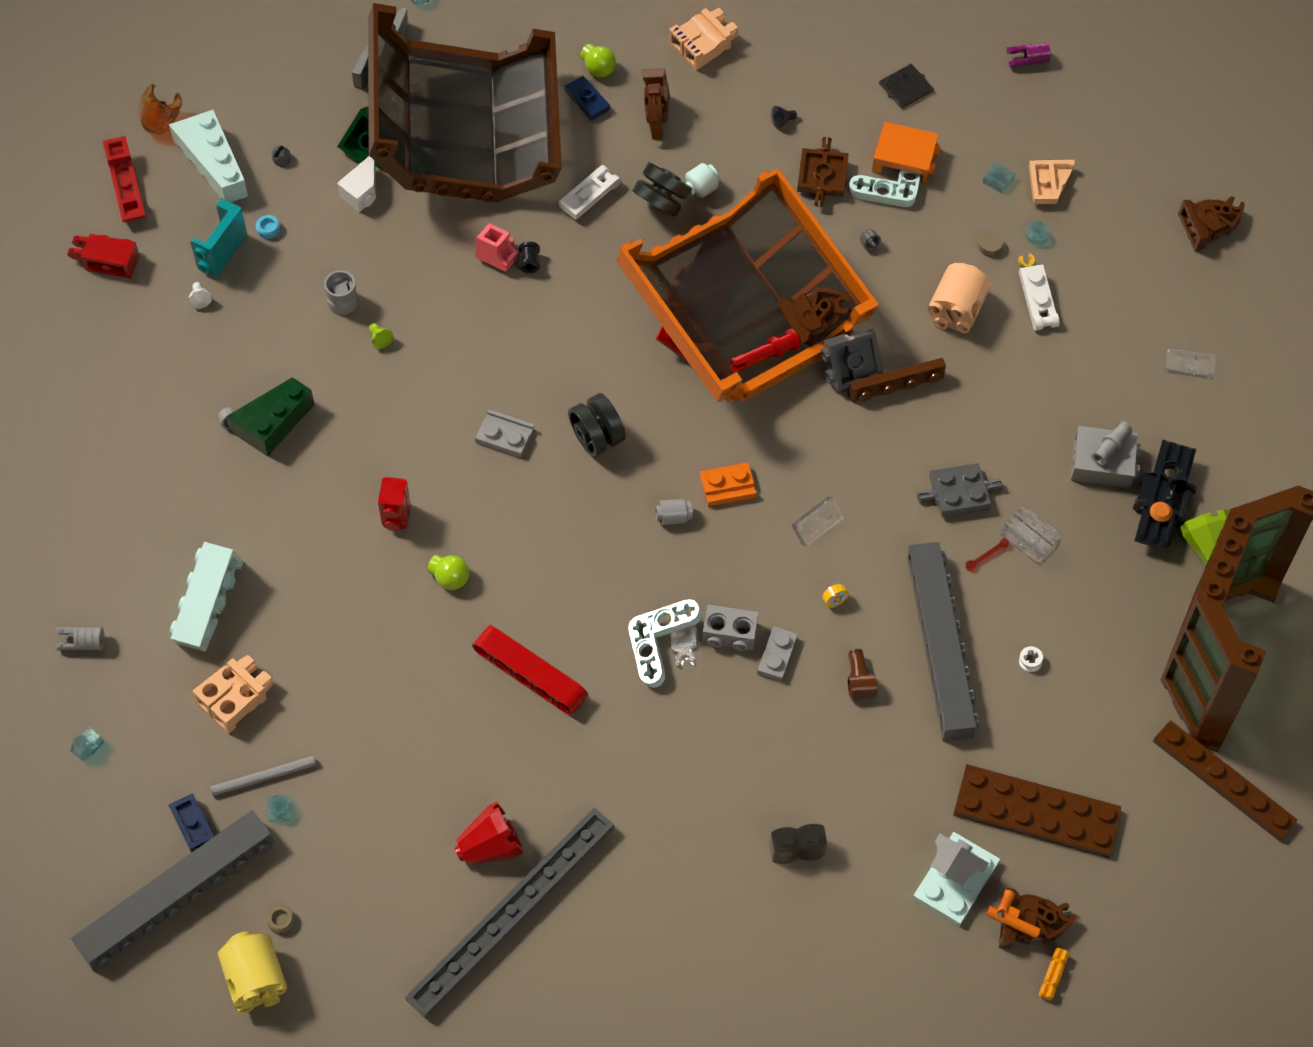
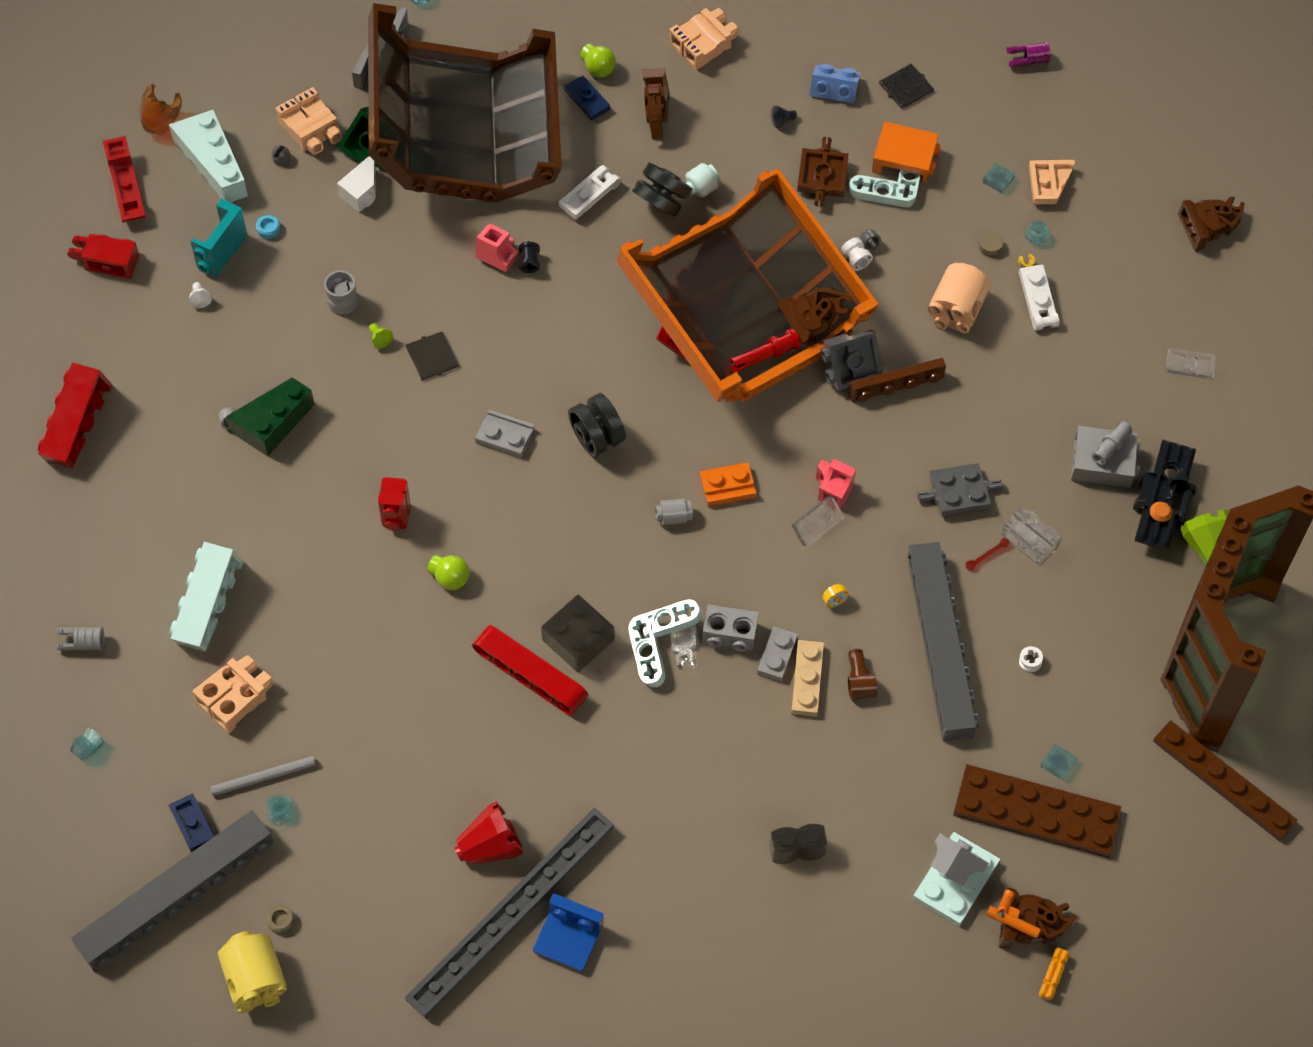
none -> red wedge [38,362,113,469]
none -> light nougat hips [275,87,342,155]
none -> clear smoke piece [405,331,459,381]
none -> blue bracket [533,893,604,972]
none -> clear smoke piece [541,594,615,673]
none -> tan plate [791,640,824,717]
none -> medium blue bracket [810,64,861,103]
none -> coral brick [816,459,856,510]
none -> white wheel [840,237,873,271]
none -> clear light blue tile [1040,744,1077,781]

